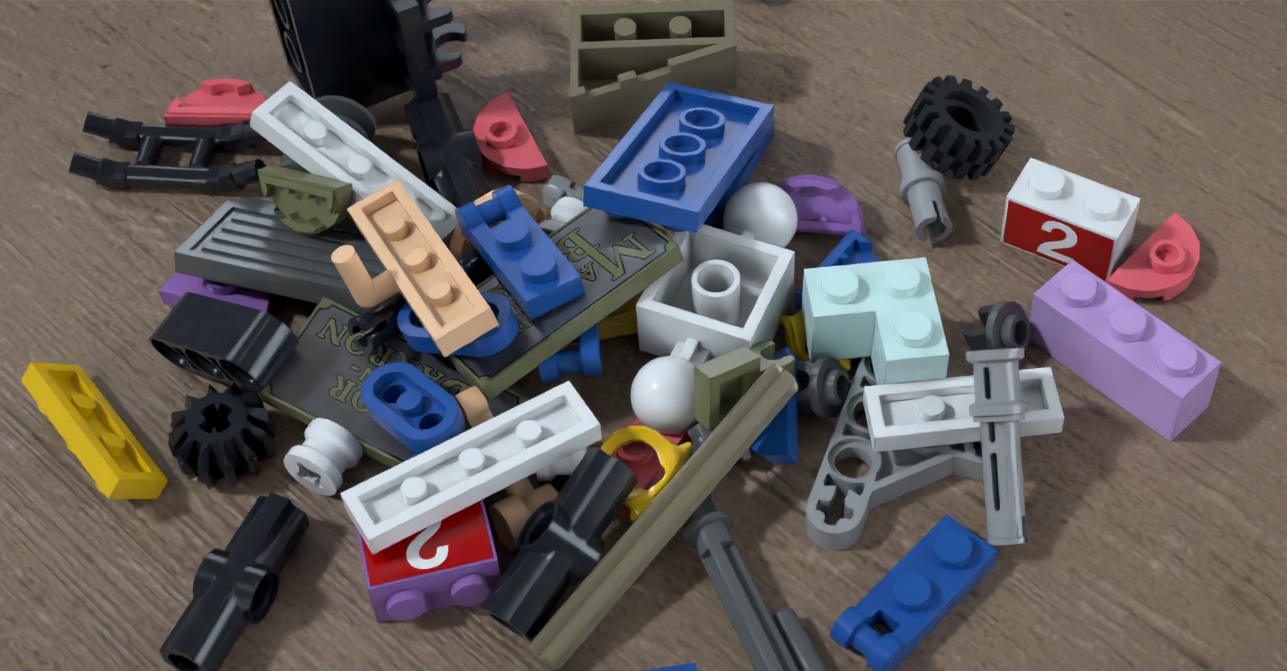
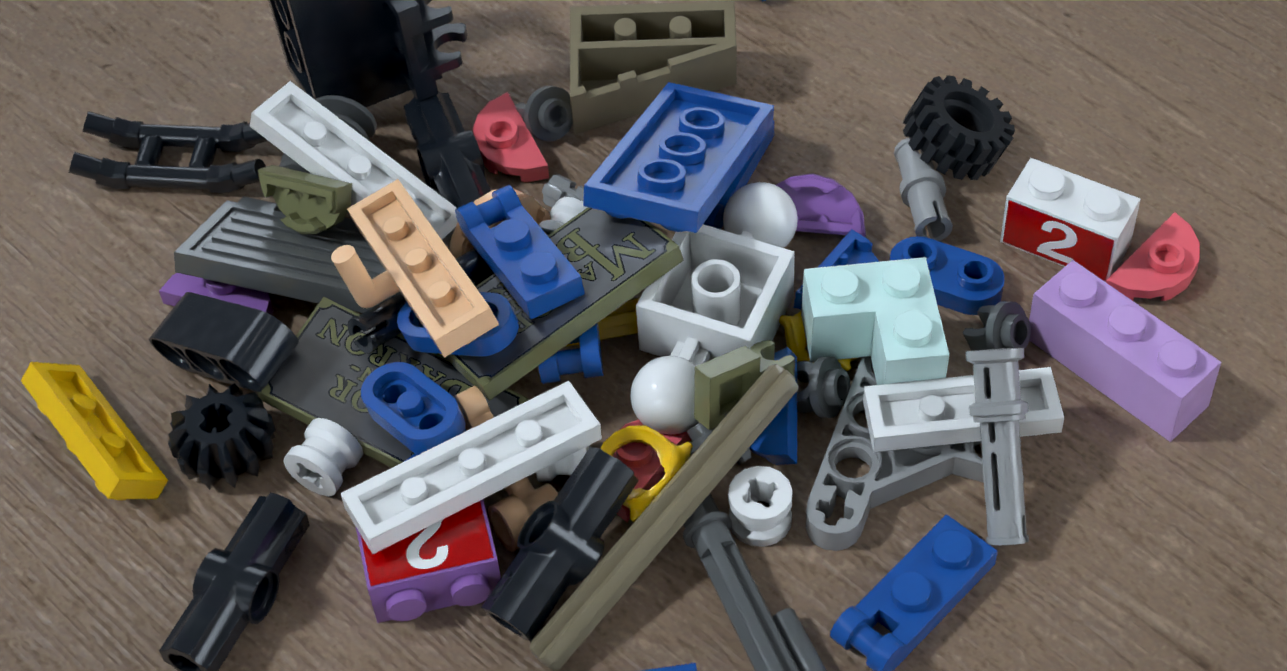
coral plate [163,78,268,127] -> none
none -> dark grey plate [515,85,573,141]
none -> white wheel [728,466,792,547]
none -> blue plate [890,236,1005,315]

